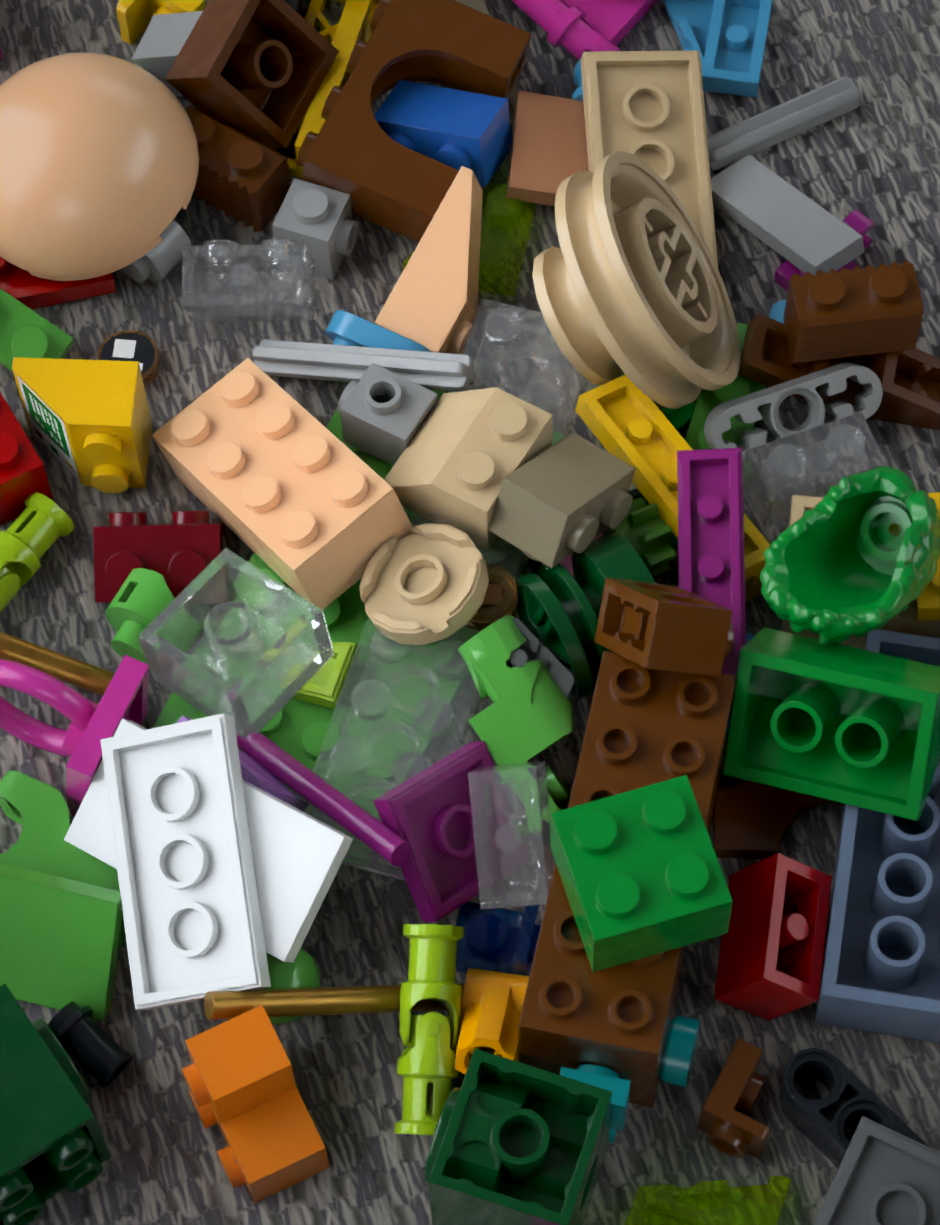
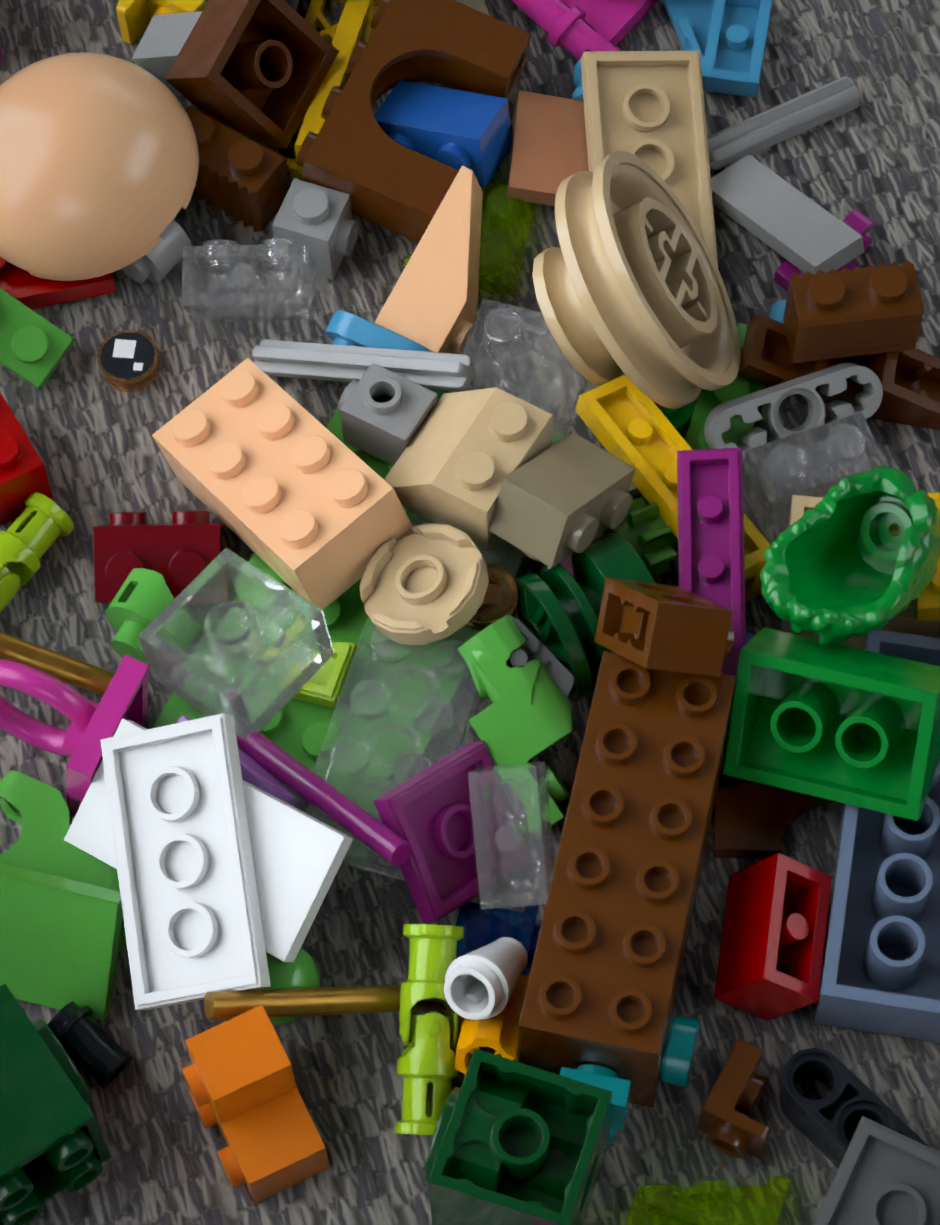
yellow slope [12,357,153,493] -> none
green brick [550,775,733,972] -> none
none -> white cone [444,937,528,1020]

